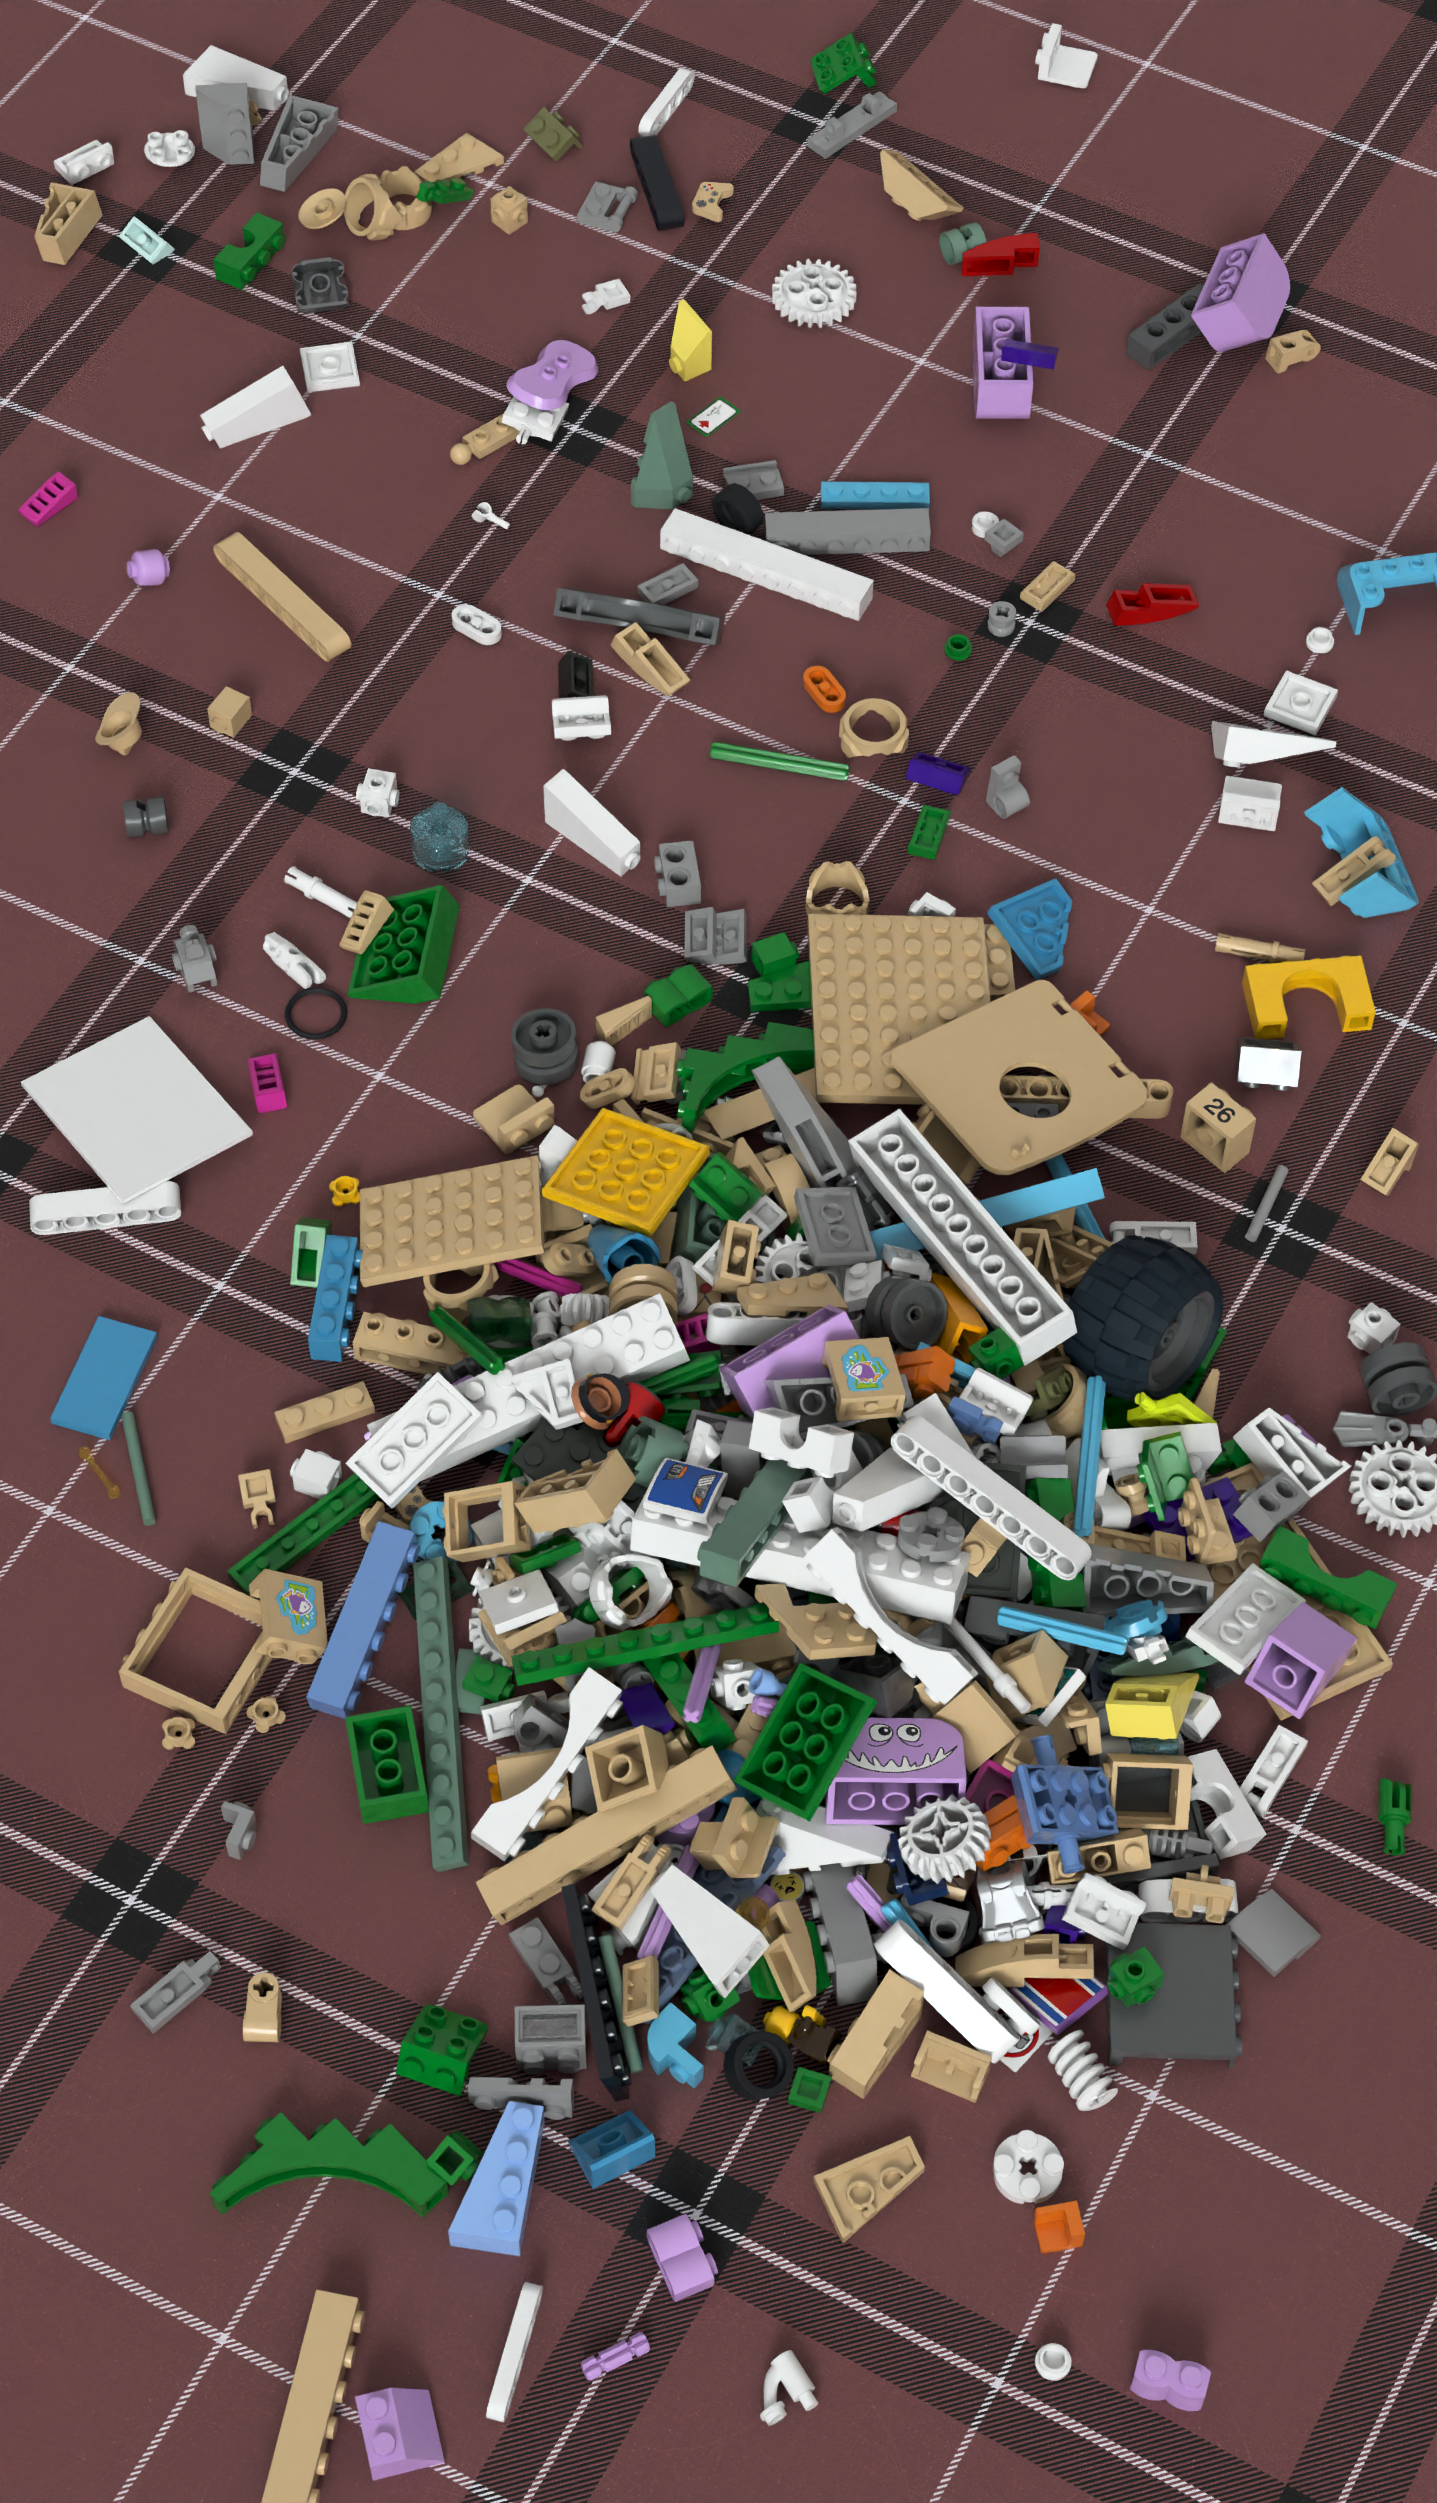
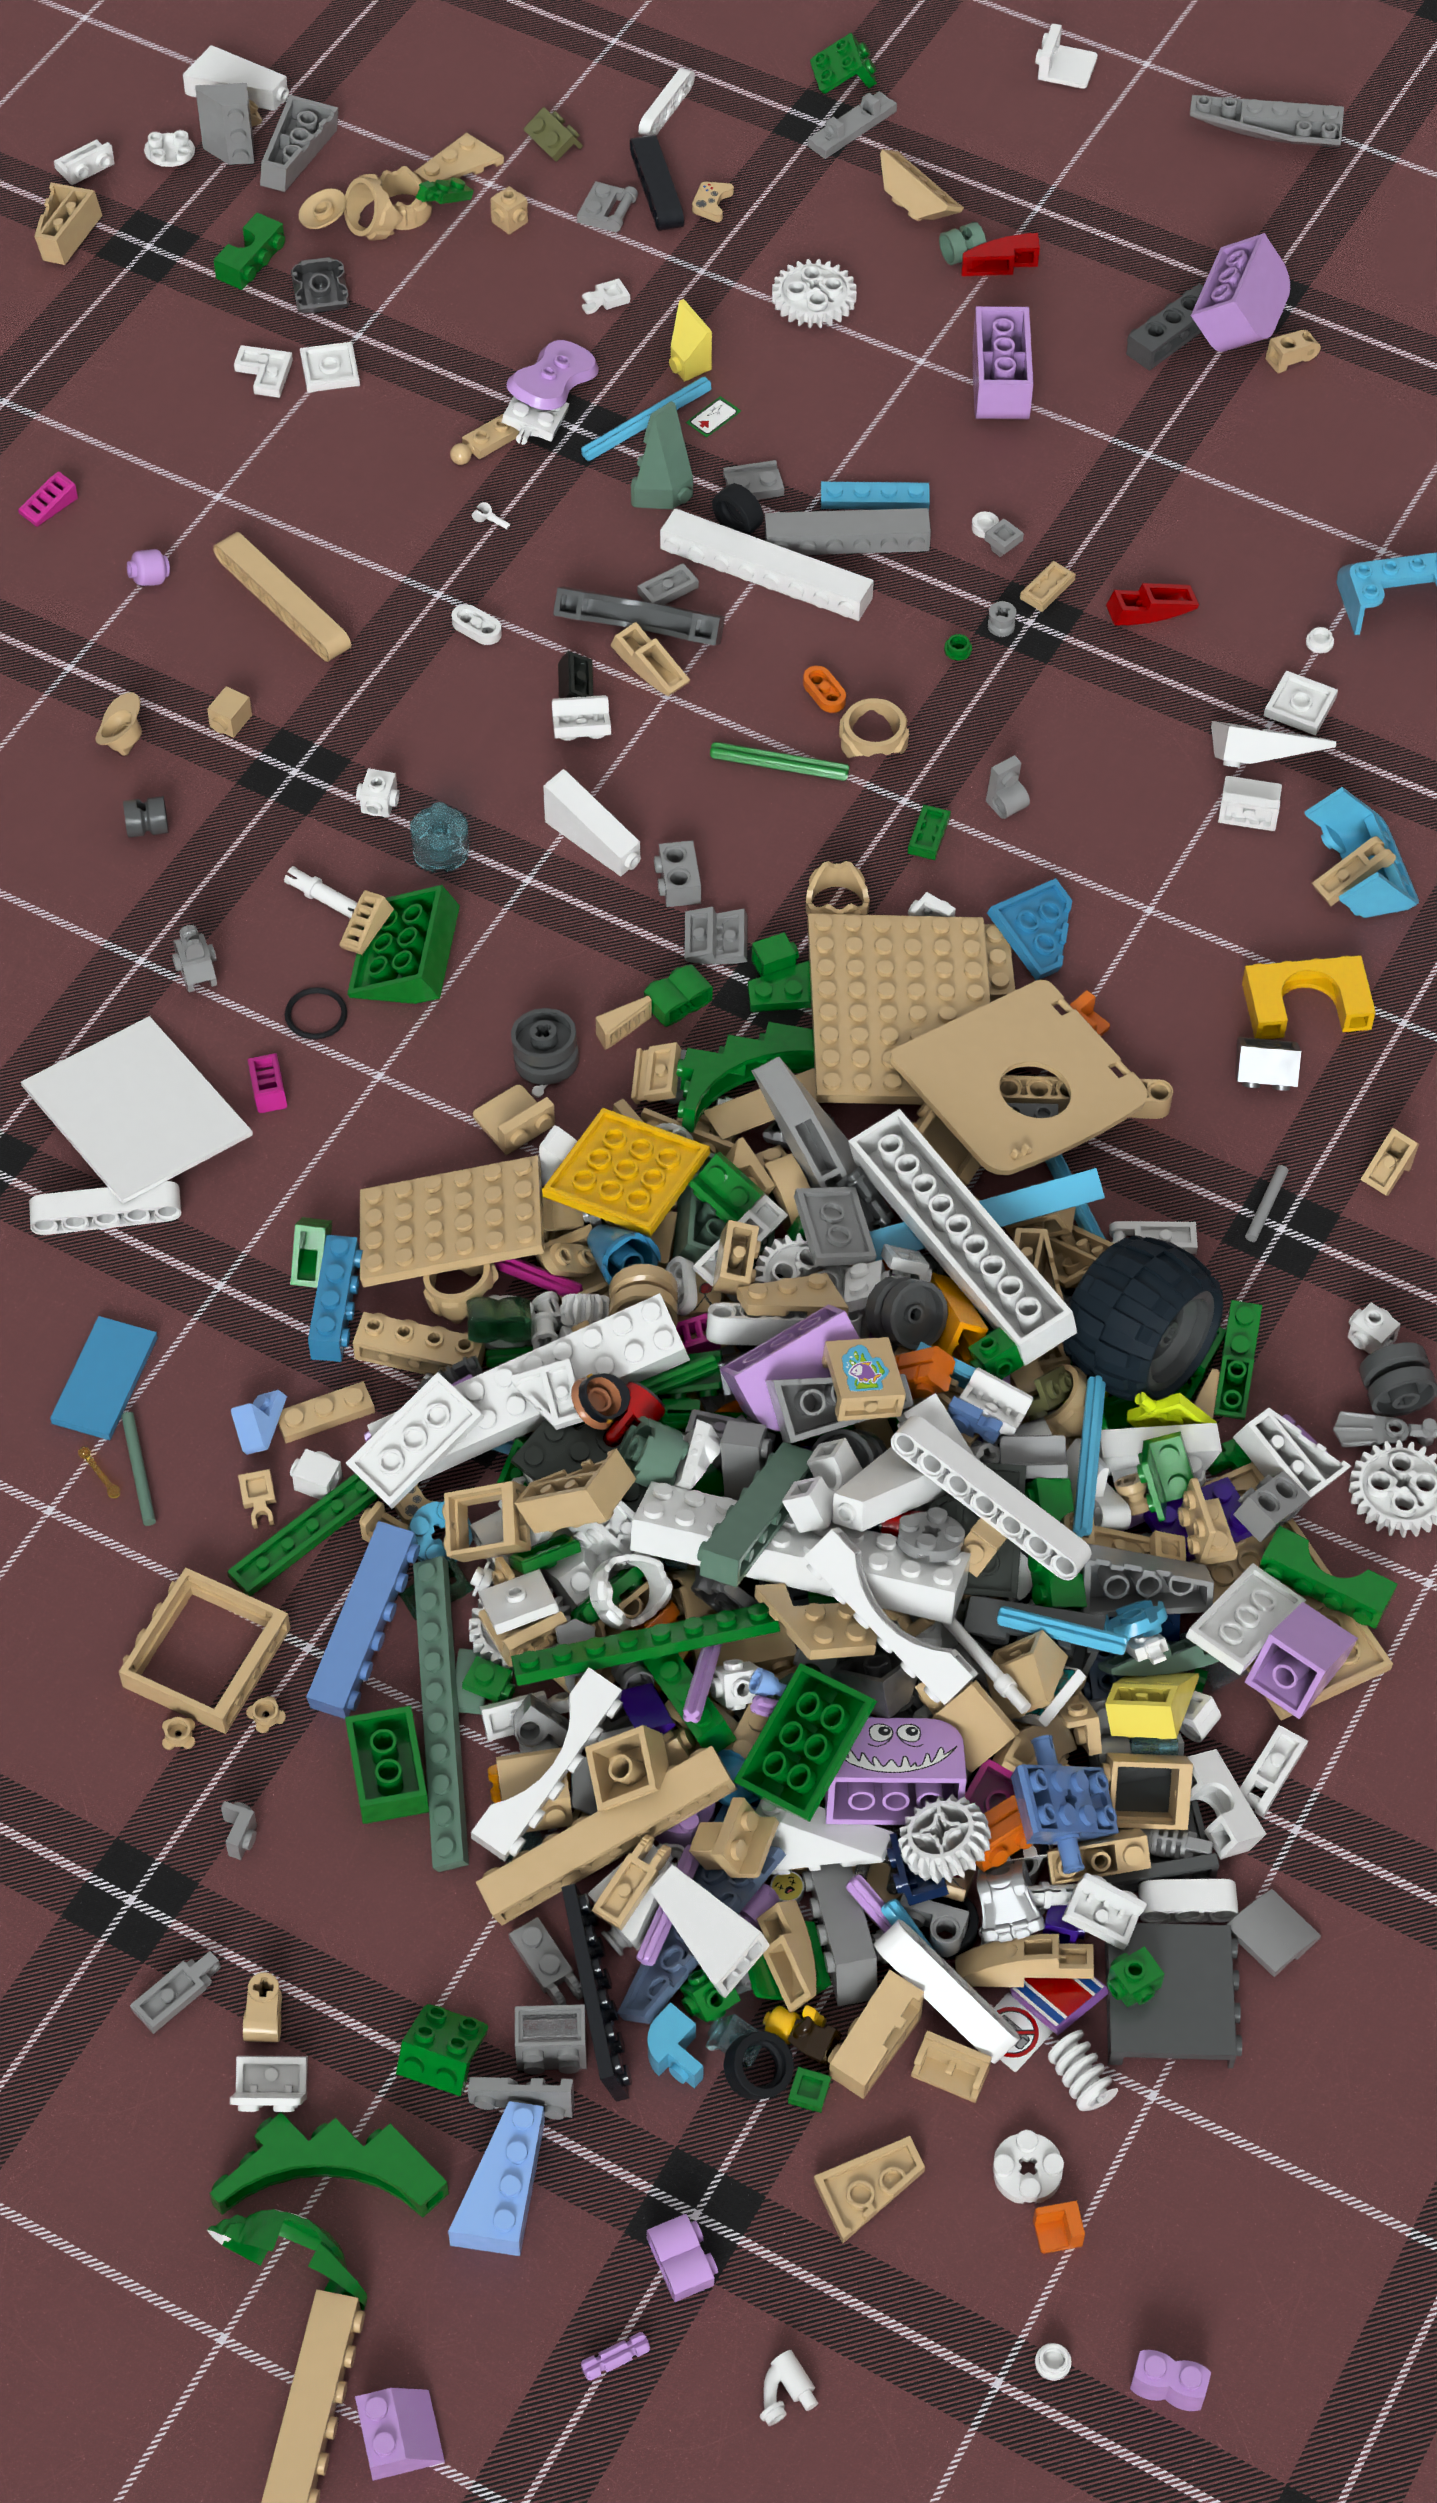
light aqua slope [118,216,175,264] -> none
white slope [200,366,311,448] -> none
tan panel [249,1569,328,1664] -> none
white hinge [263,932,326,989] -> none
yellow plate [329,1176,360,1207] -> none
green brick [426,2130,484,2186] -> none
green axle [428,1306,505,1375] -> none
white beam [486,2282,543,2423] -> none
dark azure slope [568,2110,655,2189] -> none
tan plate [580,1068,635,1109] -> none
white brick [581,1041,616,1083] -> none
sand green bar [598,1935,644,2074] -> none
tan plate [622,1955,659,2027] -> none
slope [643,1458,728,1525] -> none
clear yellow plate [736,1897,769,1931] -> none
white arch [749,1407,854,1478] -> none
dark purple slope [906,752,971,795] -> none
white plate [982,1977,1041,2036] -> none
dark purple slope [1001,339,1059,370] -> none
tan hips [1168,1864,1235,1924] -> none
tan brick [1180,1082,1256,1173] -> none
tan pin [1215,933,1306,964] -> none
green arm [1378,1778,1412,1856] -> none
none -> green animal [207,2209,367,2310]
none -> white bracket [230,2056,308,2112]
none -> light blue slope [231,1390,287,1455]
none -> white plate [234,345,293,398]
none -> medium azure axle [581,377,712,461]
none -> light grey wedge [1190,95,1344,148]
none -> green slope [1213,1300,1262,1420]

